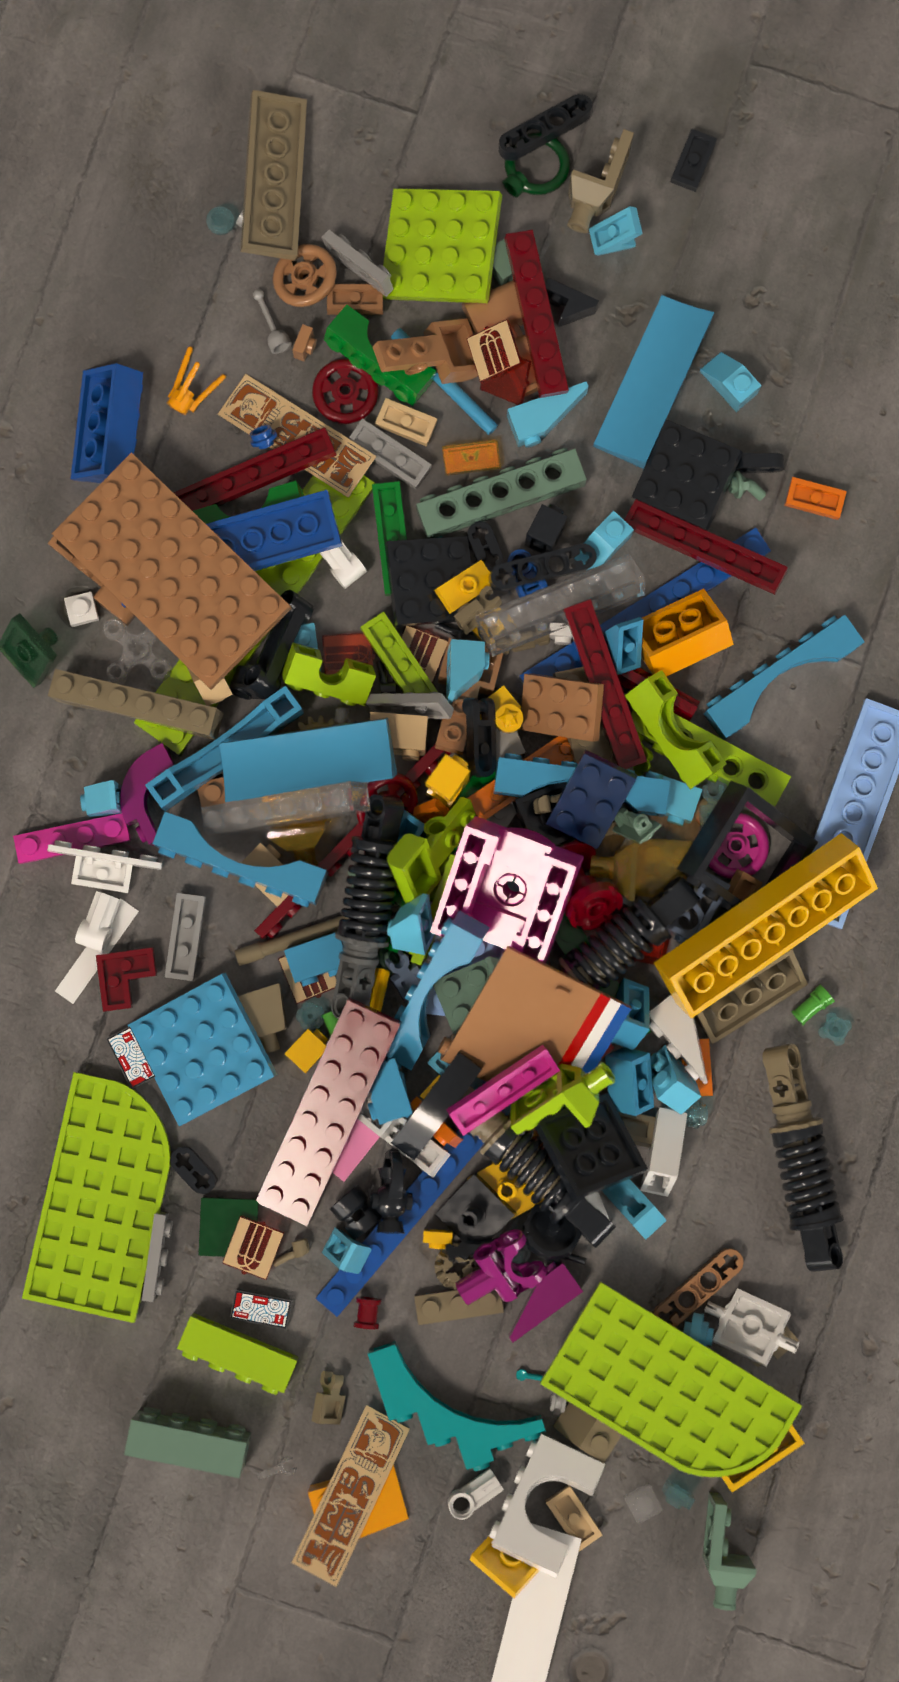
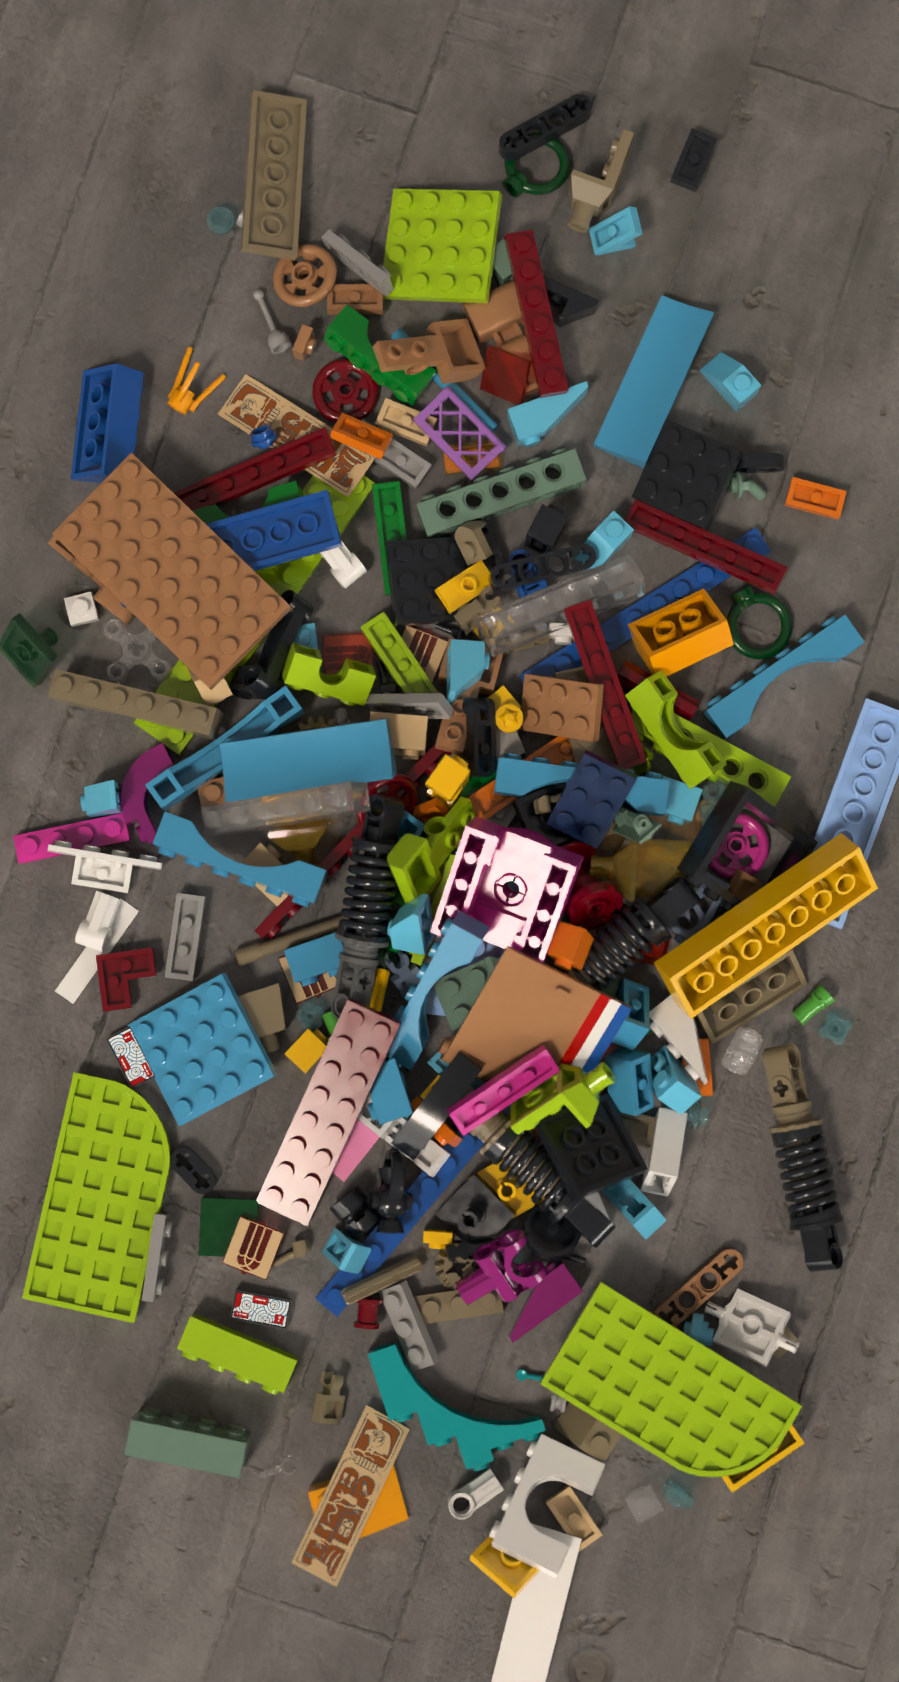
piece [466,319,523,384] -> none
dark azure slope [603,617,643,675] -> none
sand green plate [702,1492,756,1611] -> none
none -> orange plate [330,413,393,460]
none -> dark tan axle [341,1255,422,1305]
none -> light grey plate [379,1280,440,1372]
none -> medium lavender window [413,386,507,481]
none -> dark tan plate [455,520,493,565]
none -> orange brick [547,921,594,971]
none -> clear gear [721,1026,763,1076]
none -> dark green piece [726,586,792,659]

